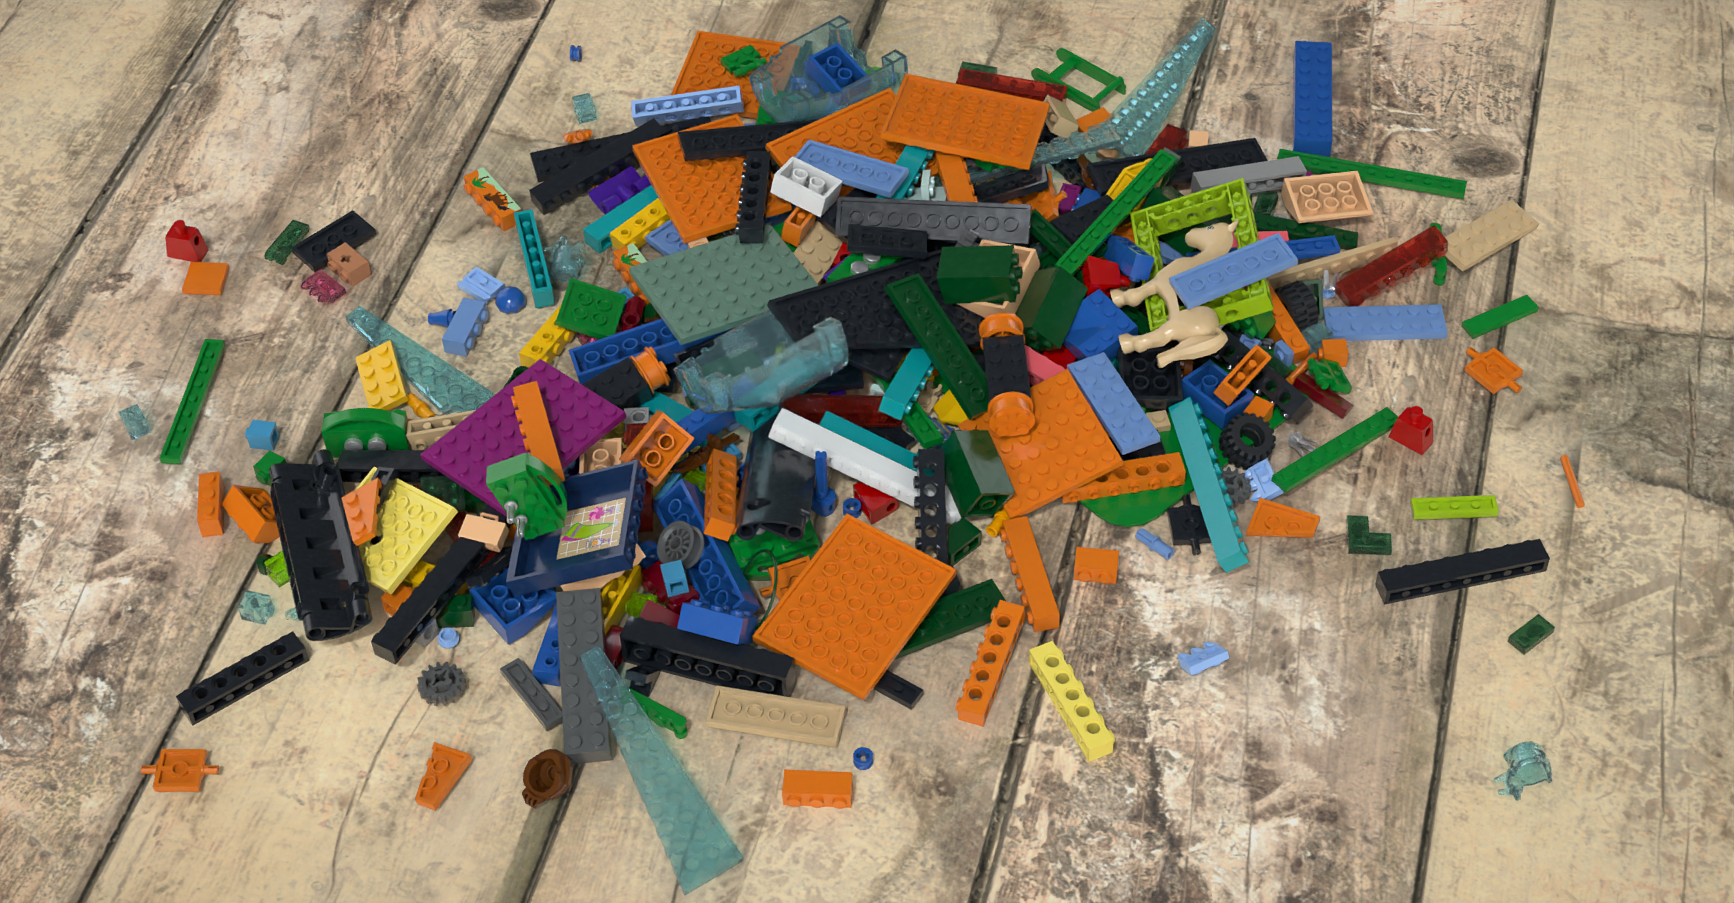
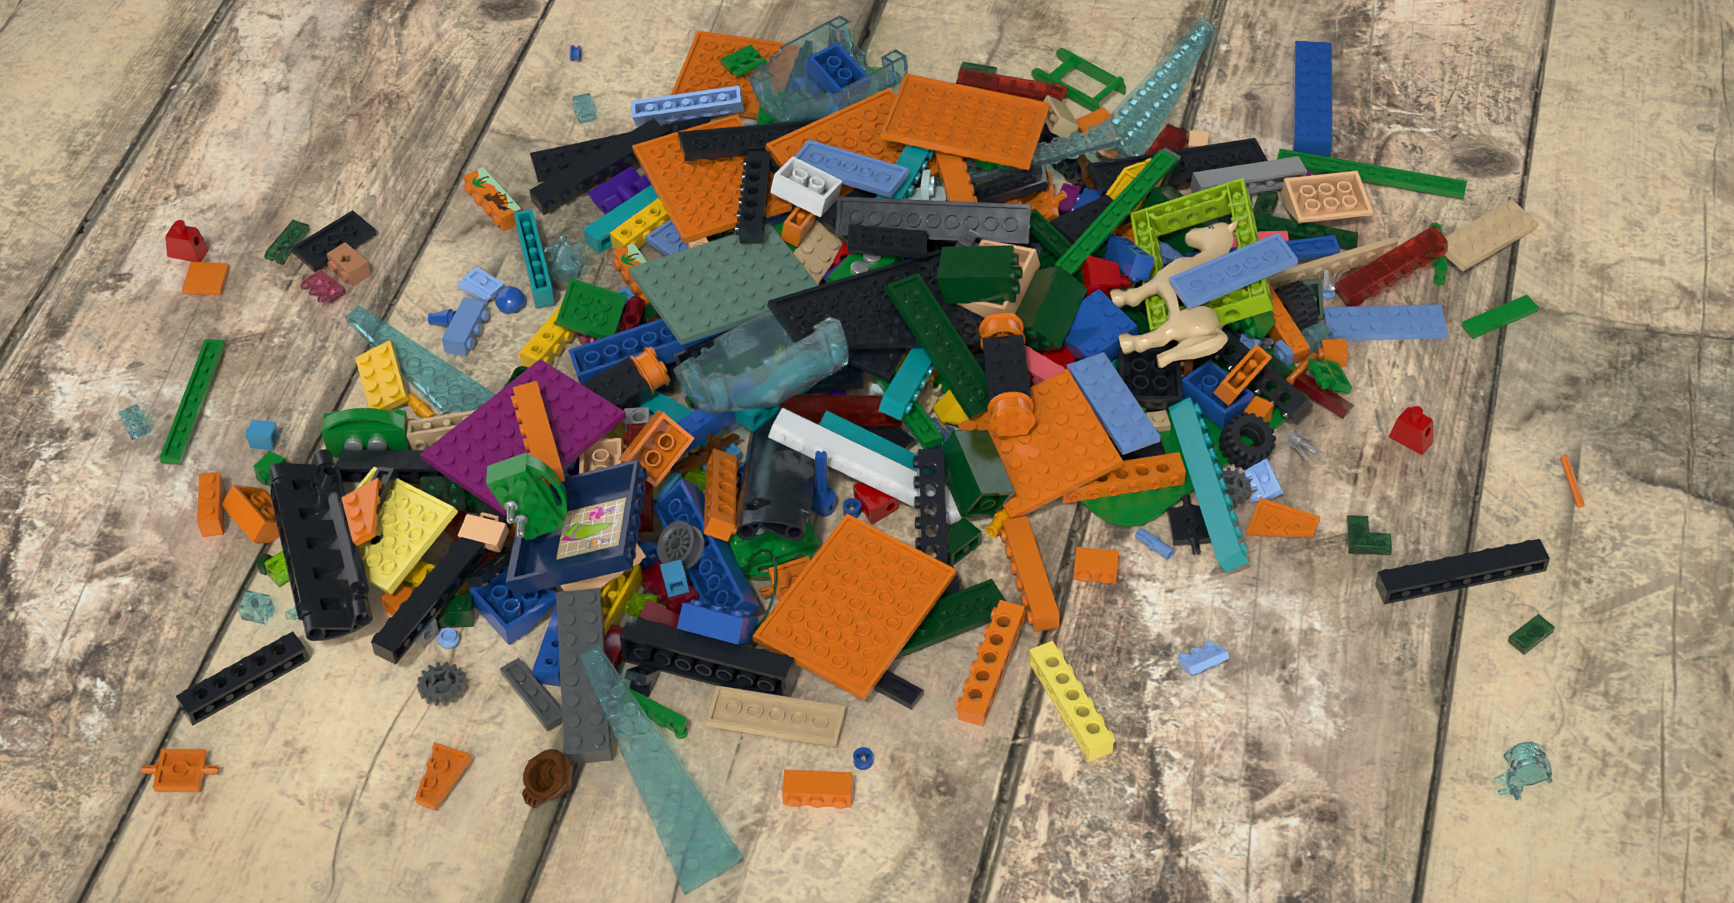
orange gear [563,129,593,143] -> none
green plate [1271,407,1398,493] -> none
lime plate [1410,495,1499,520] -> none
orange plate [1464,347,1523,394] -> none

